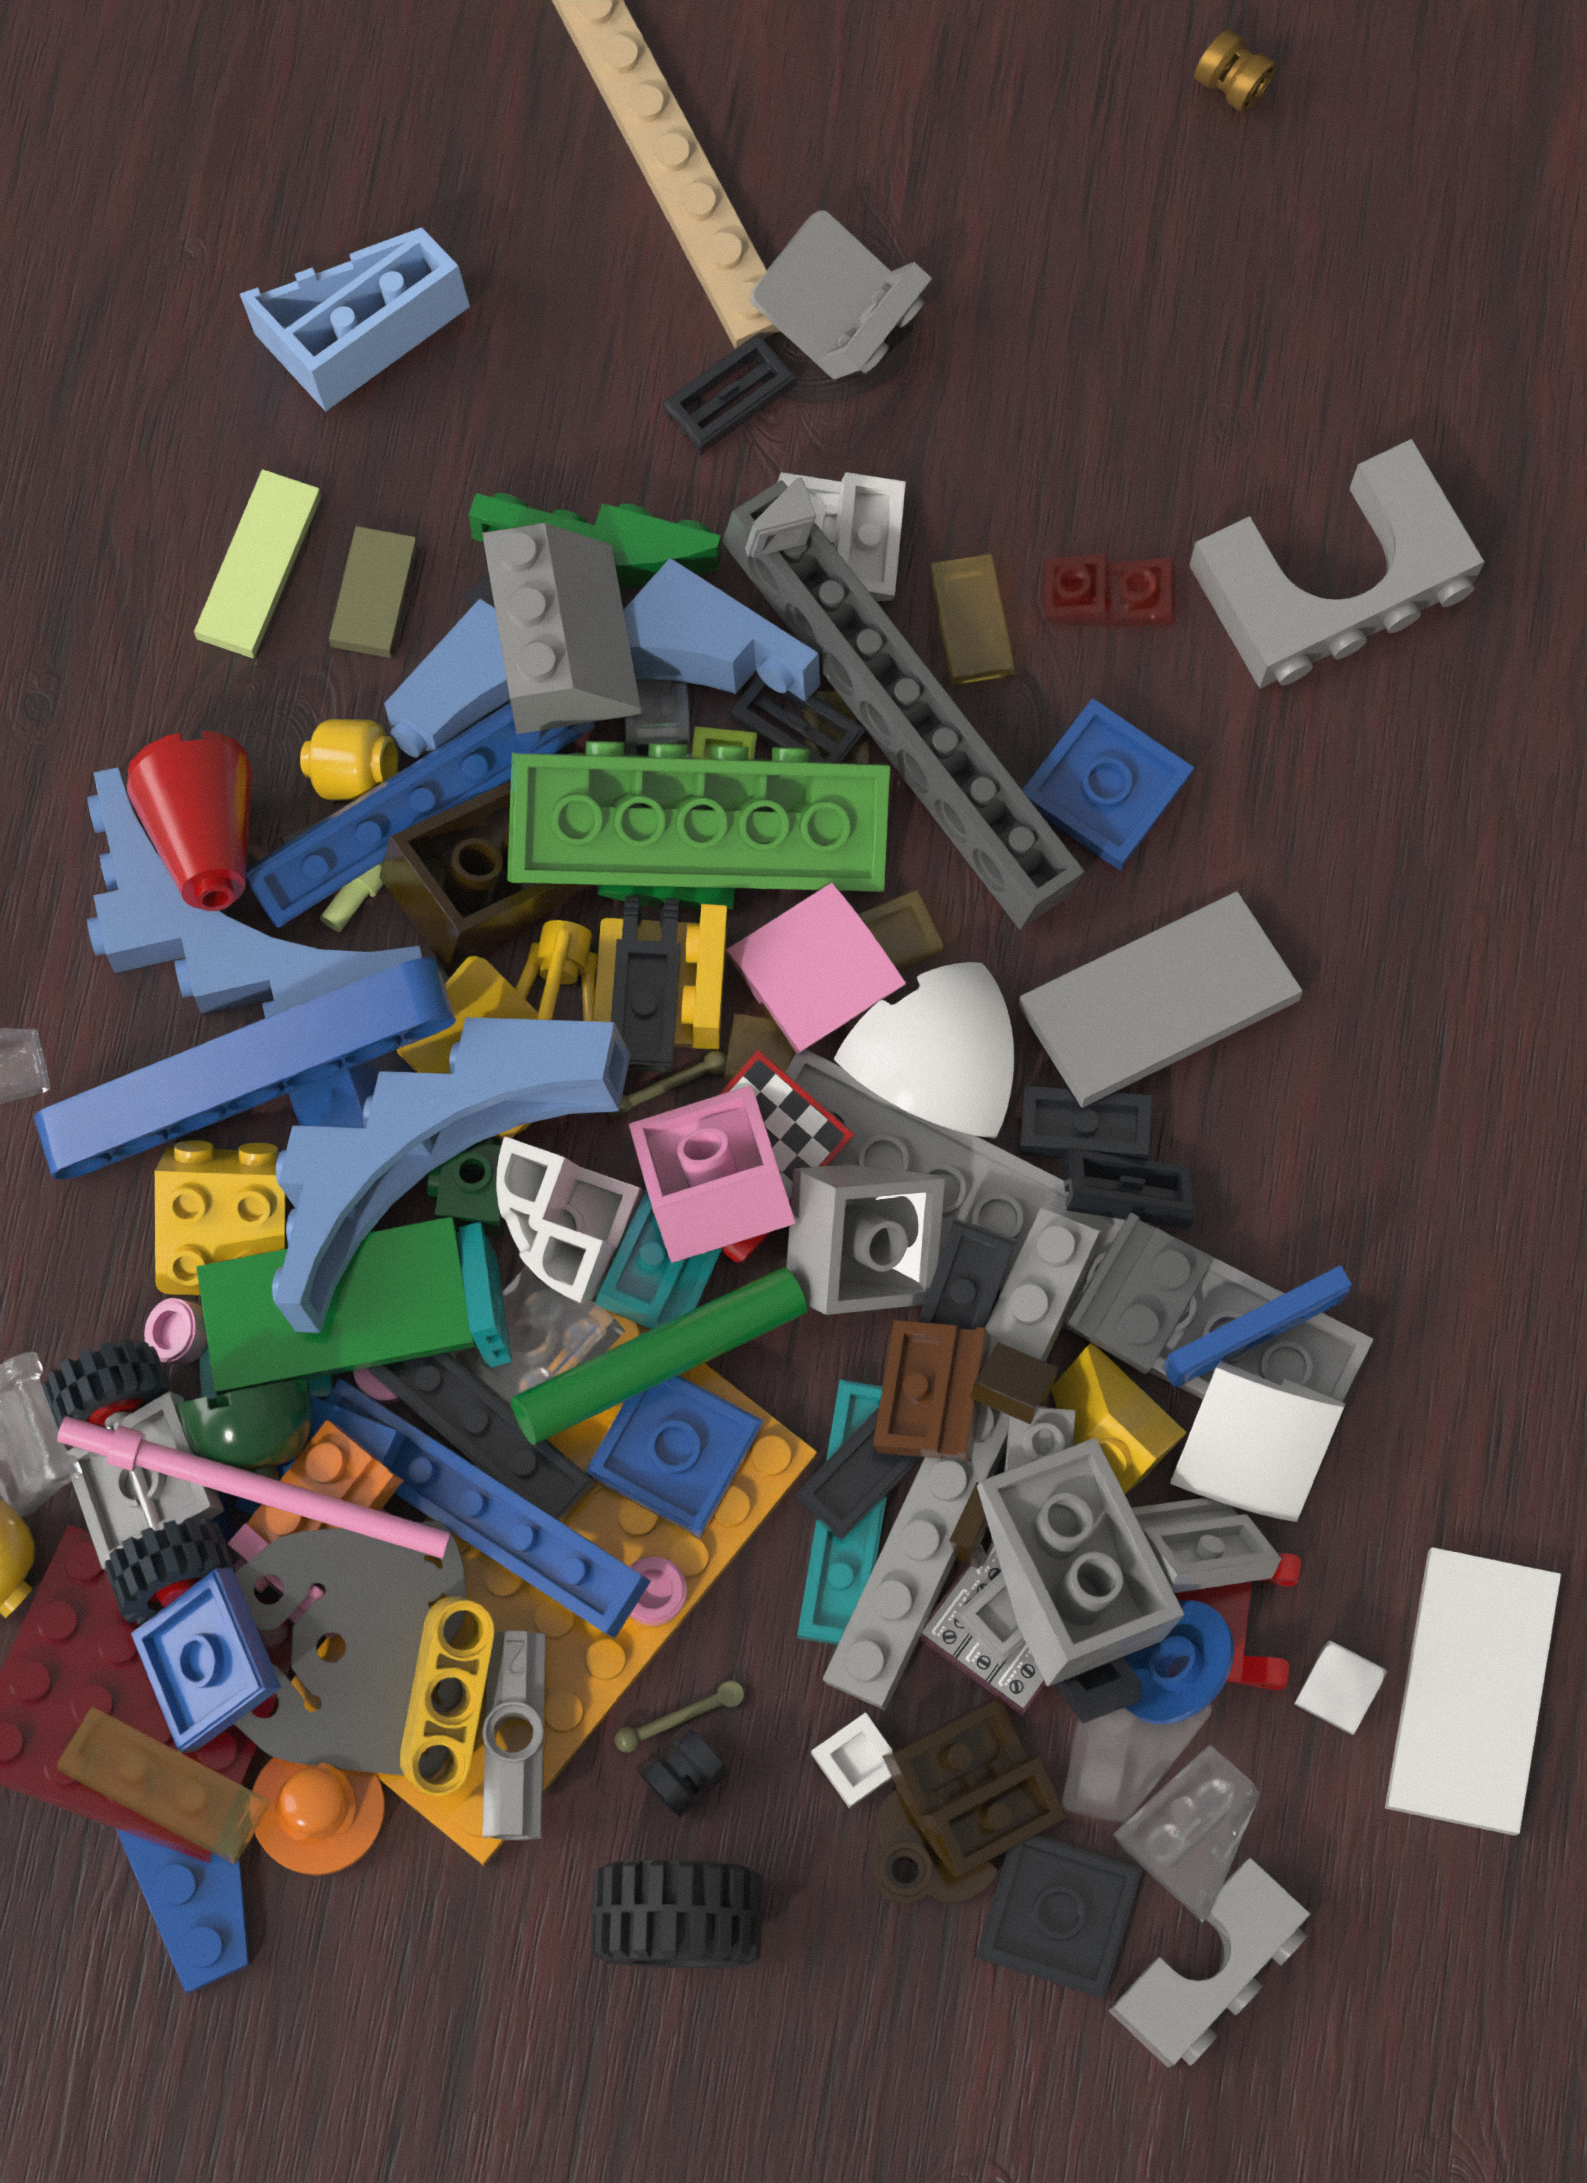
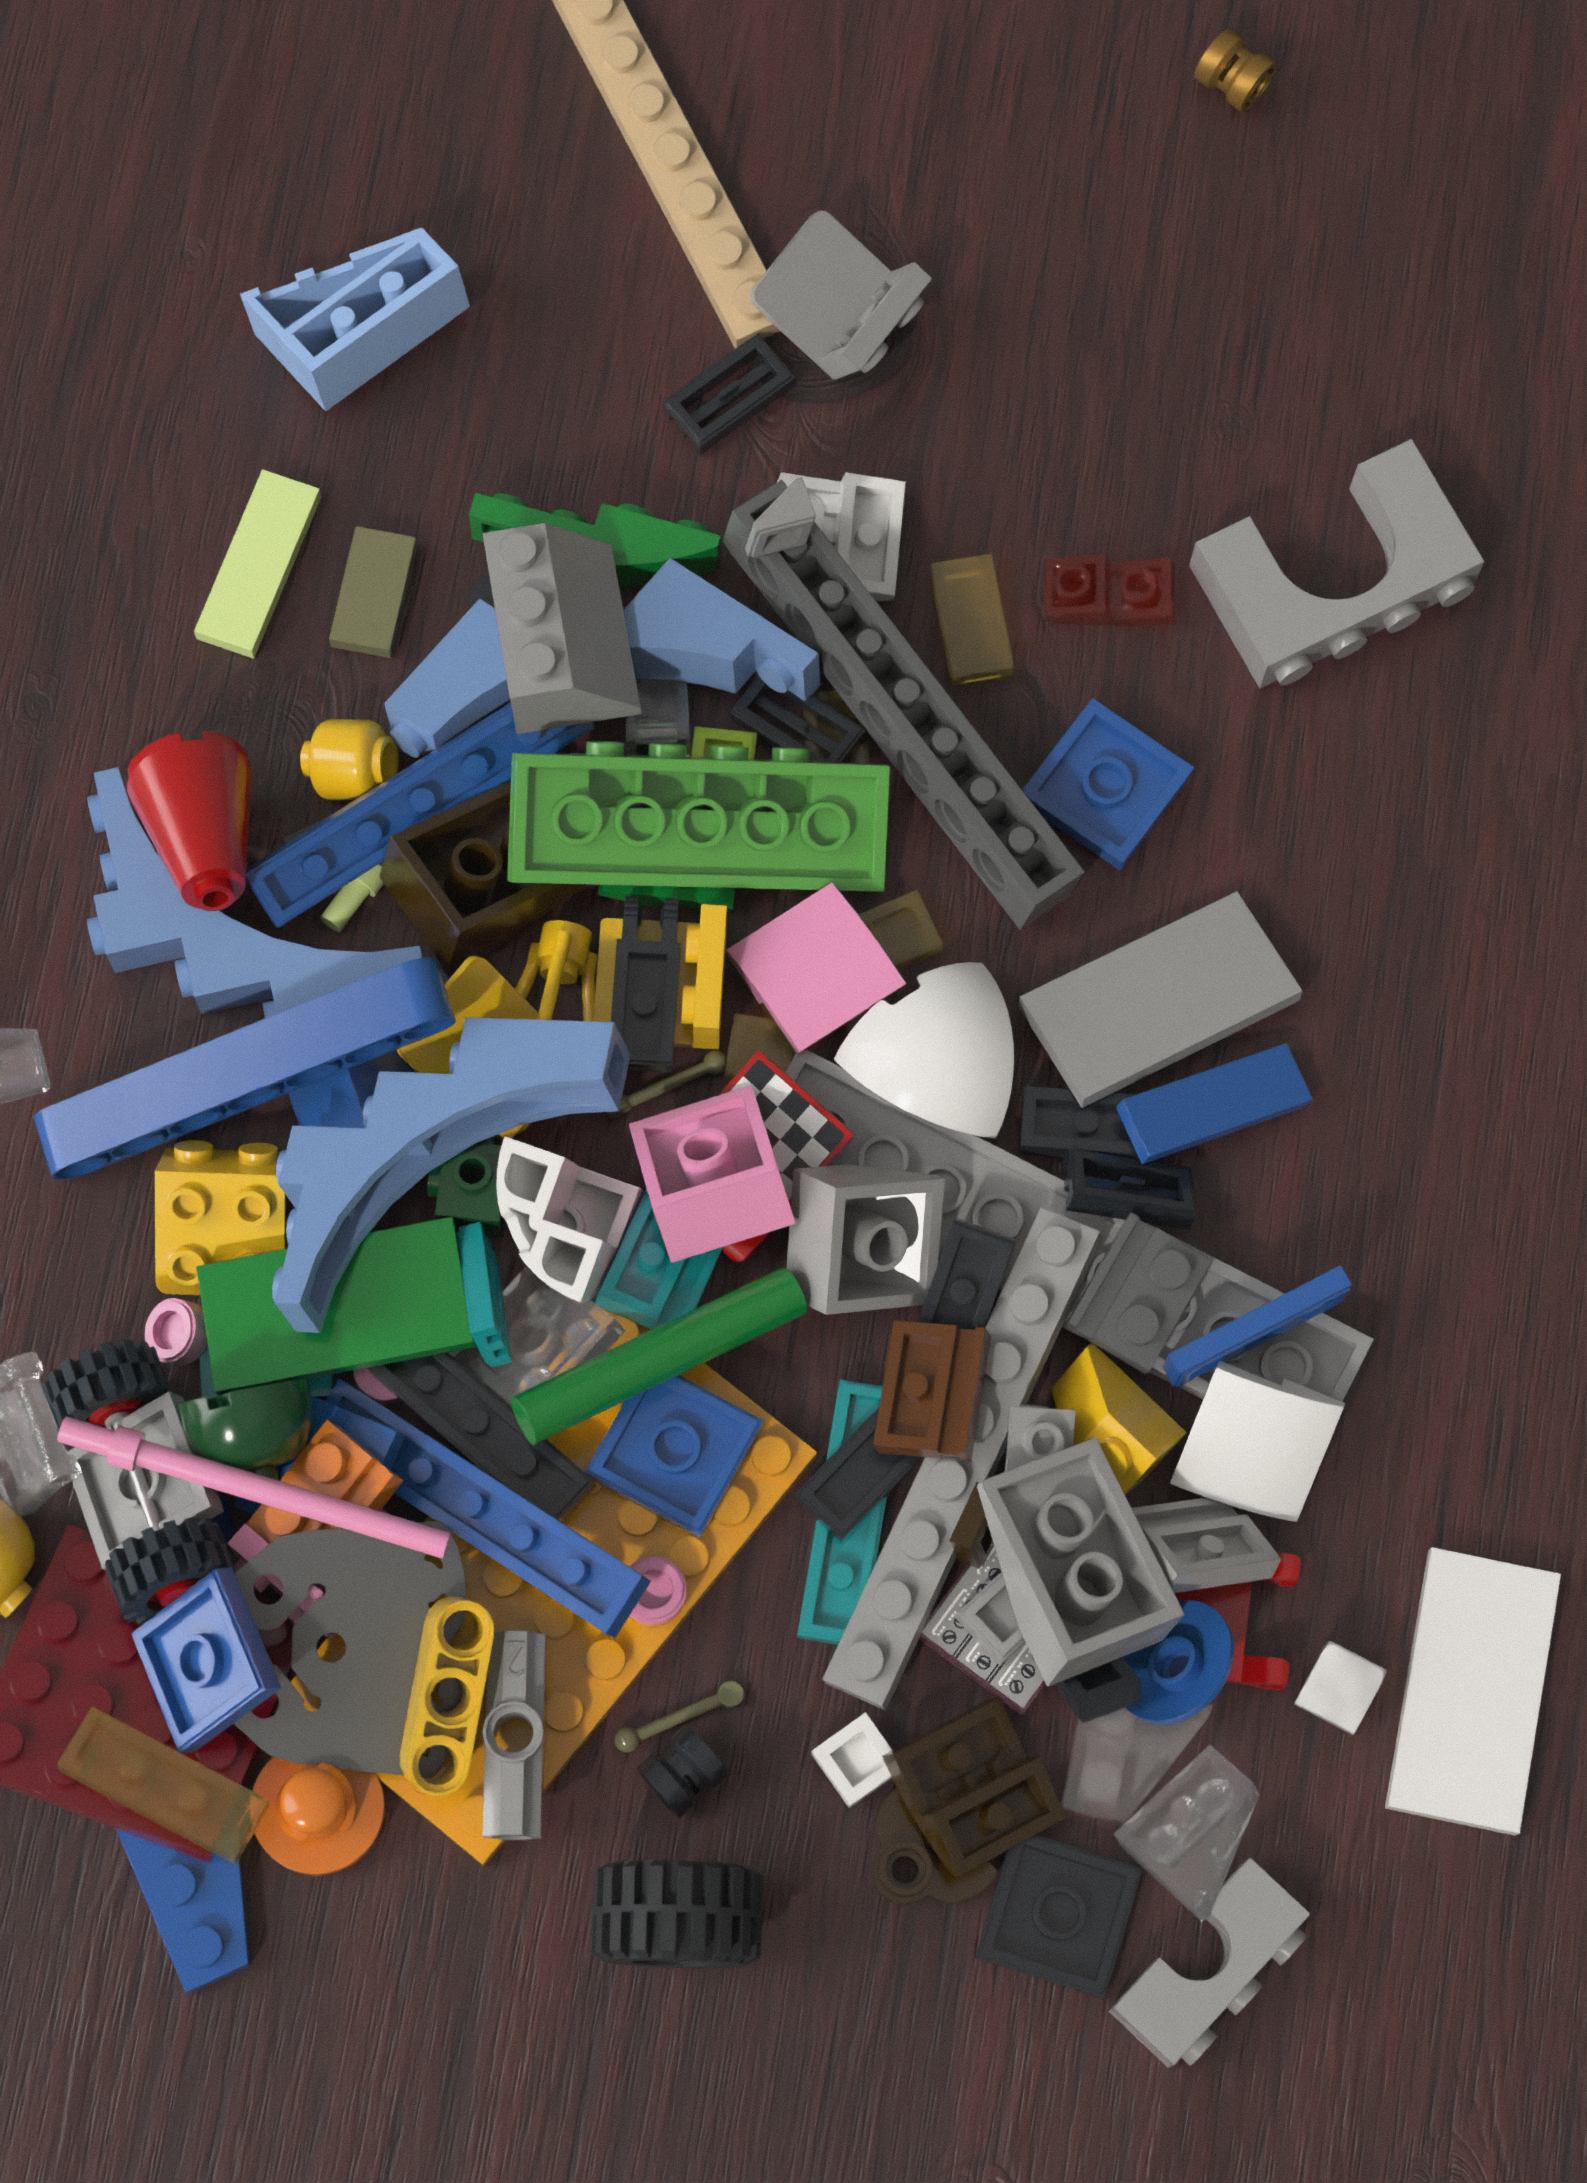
dark brown tile [970,1342,1058,1425] -> none
none -> blue tile [1116,1043,1313,1164]

